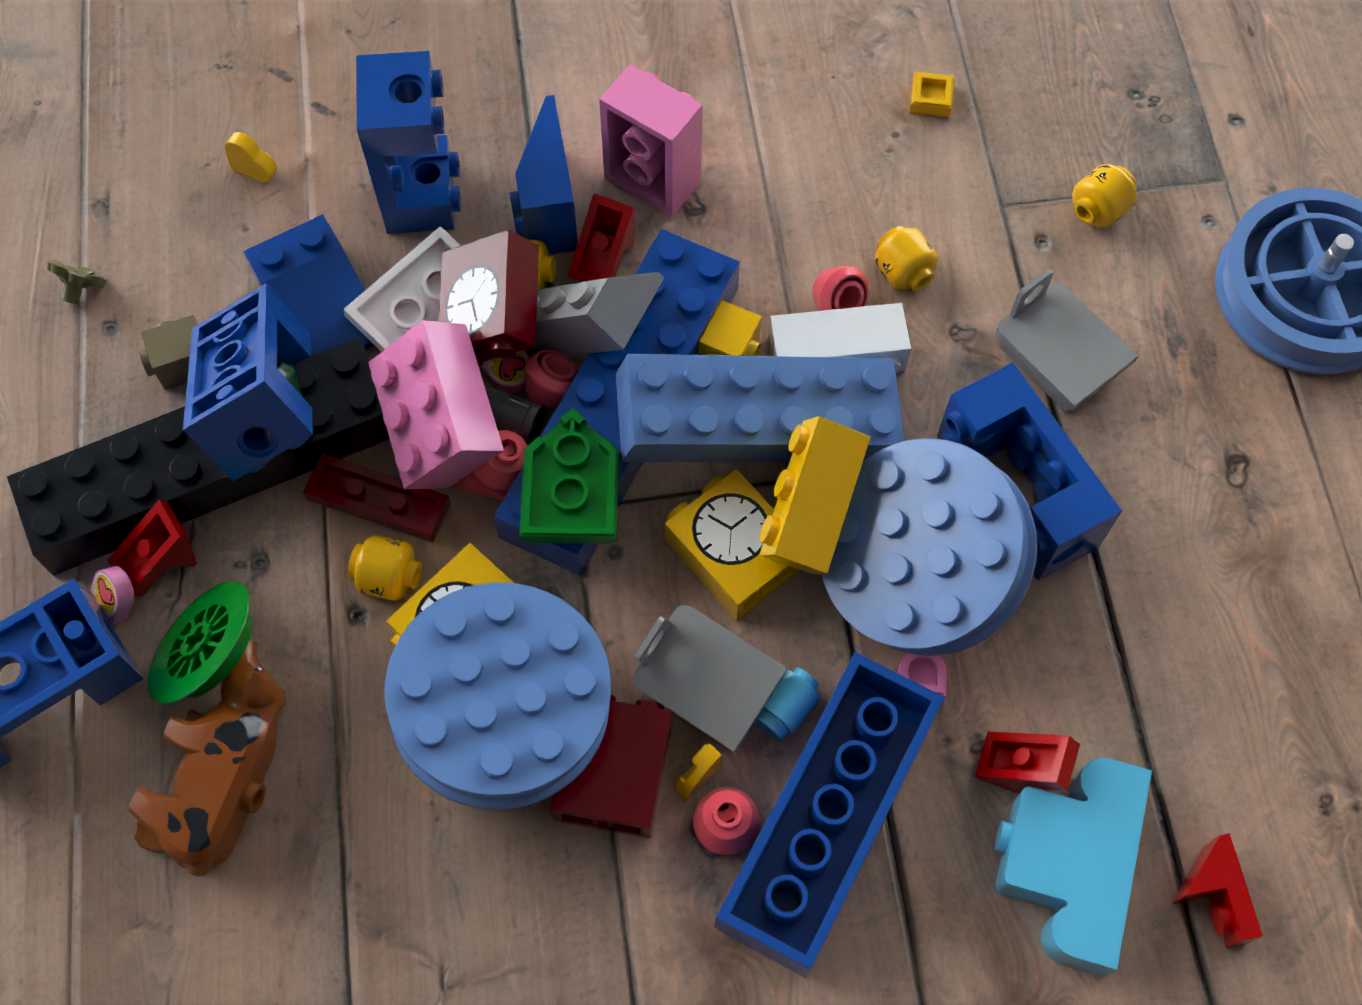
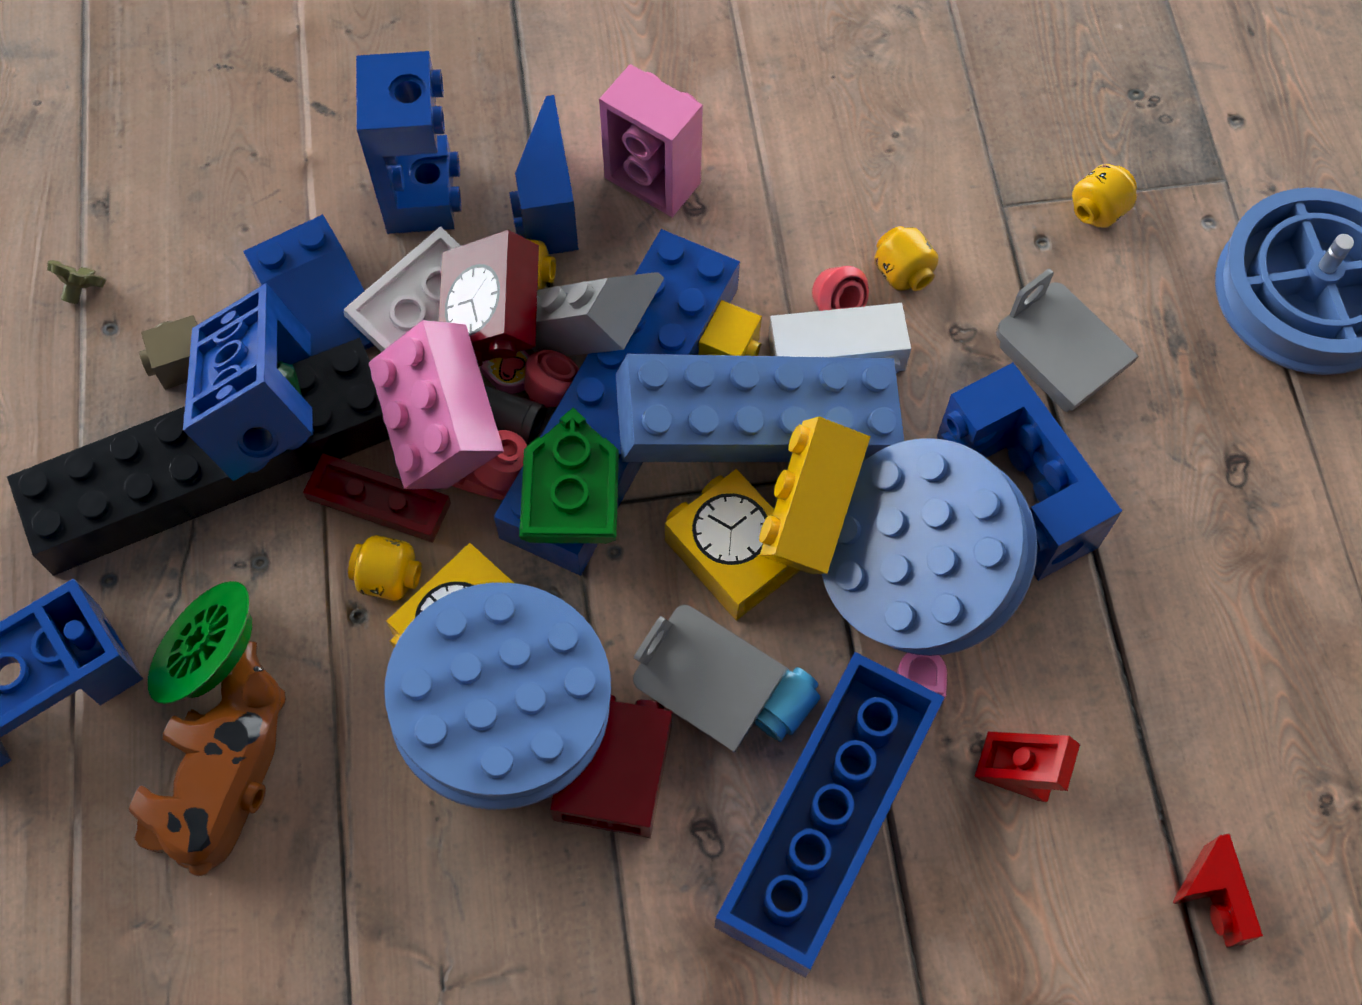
bright pink tile [90,566,134,625] -> none
red slope [108,500,197,596] -> none
yellow tile [224,132,277,183] -> none
red slope [568,193,636,282] -> none
yellow tile [674,743,722,801] -> none
coral cone [693,787,761,855] -> none
yellow tile [910,72,955,118] -> none
medium azure brick [995,758,1152,977] -> none

